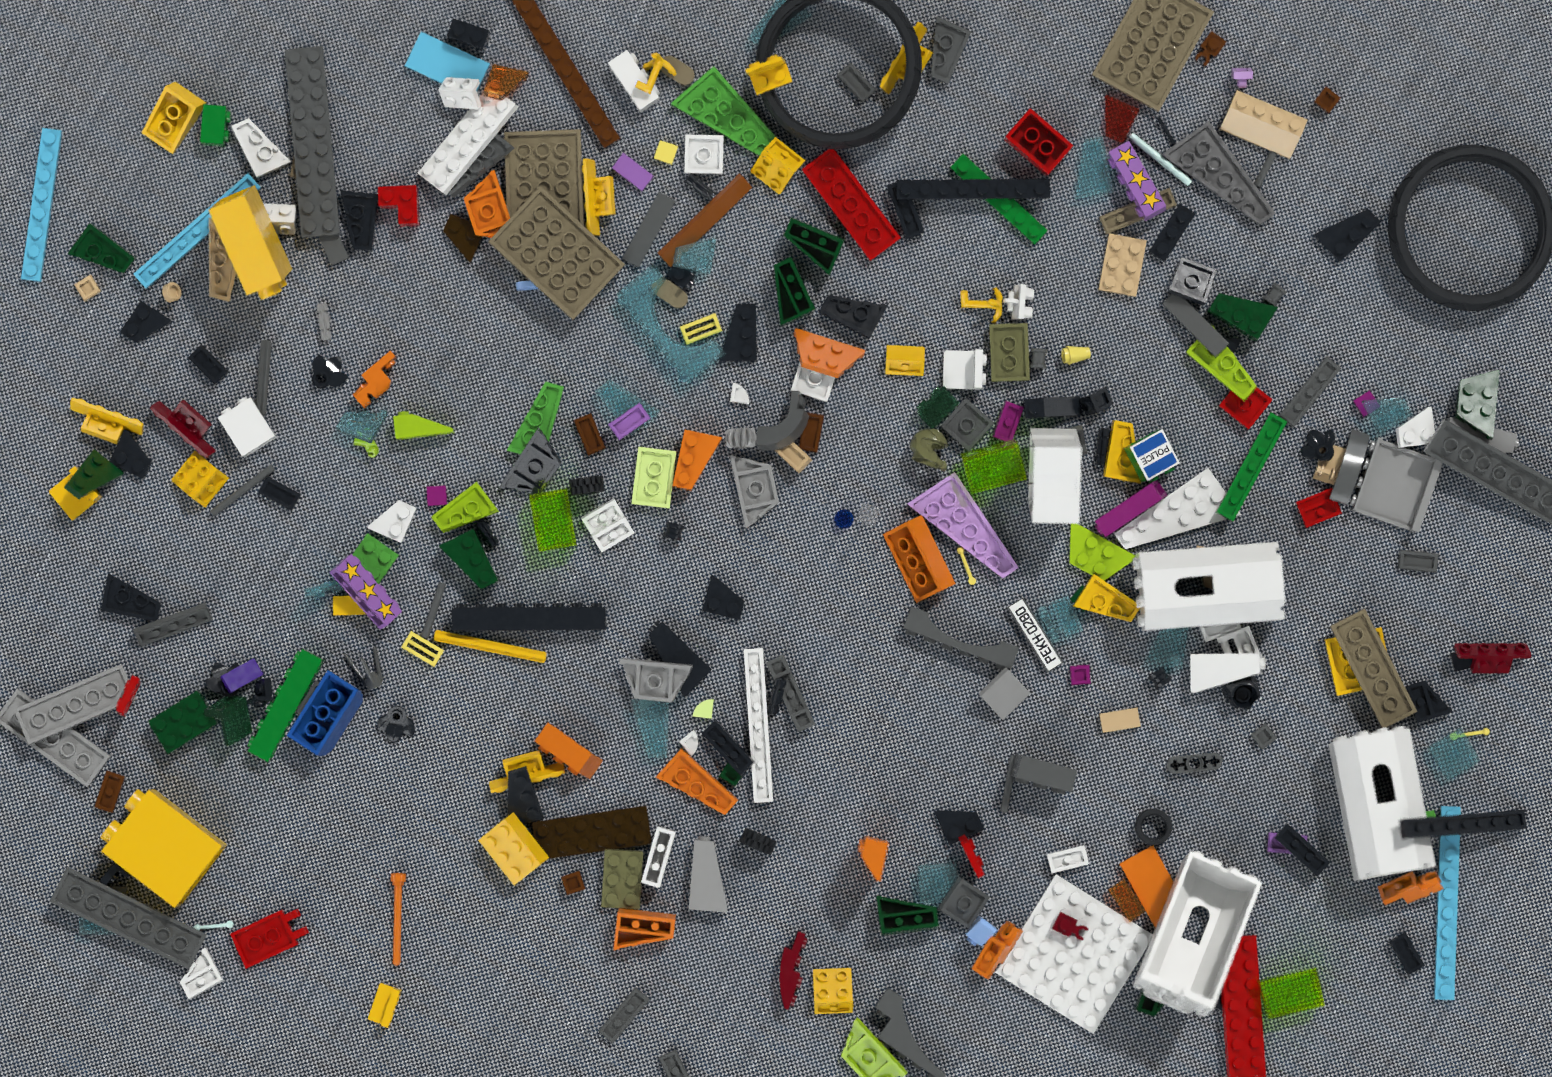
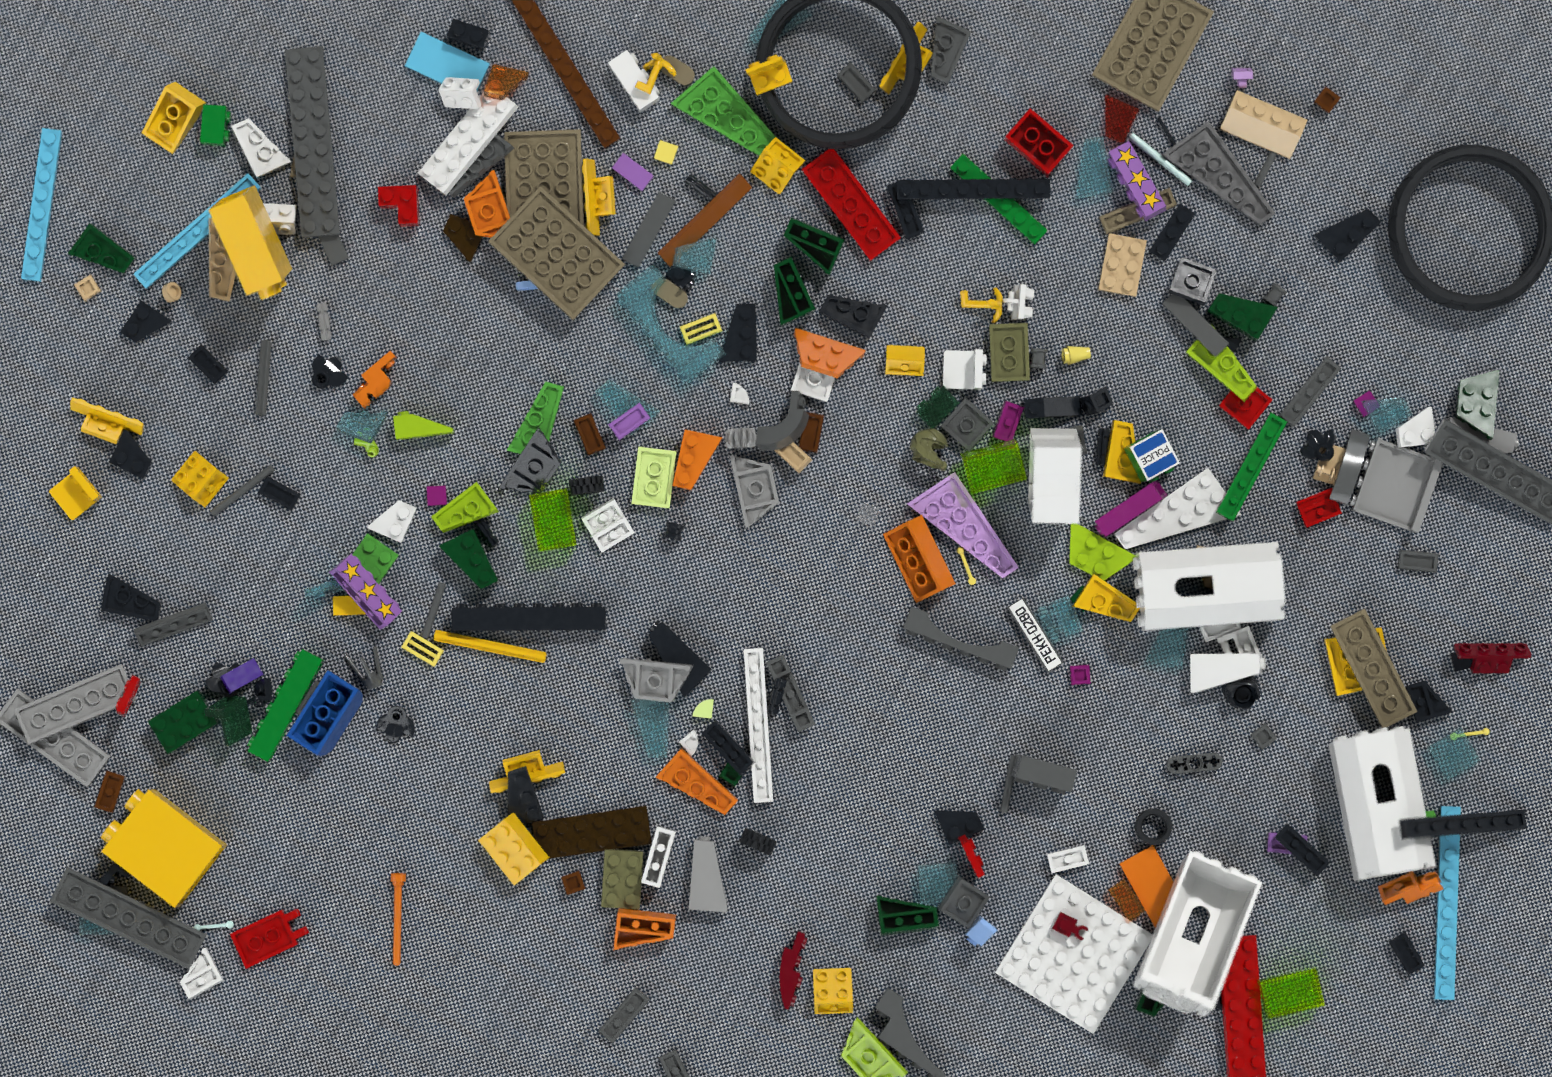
dark green wing [64,449,124,499] -> none
dark red bracket [150,400,216,458] -> none
white panel [218,397,277,458] -> none
black wing [340,190,378,252] -> none
yellow panel [368,983,402,1028] -> none
orange wedge [535,722,603,779] -> none
white plate [684,135,724,174] -> none
black wing [703,575,745,620] -> none
clear blue plate [834,509,854,529] -> none
orange slope [857,836,889,881] -> none
orange plate [971,921,1023,979] -> none
light grey tile [979,667,1030,720] -> none
tan tile [1099,707,1141,733] -> none
black wheel [1148,667,1172,690] -> none
reddish brown plate [1195,31,1226,67] -> none

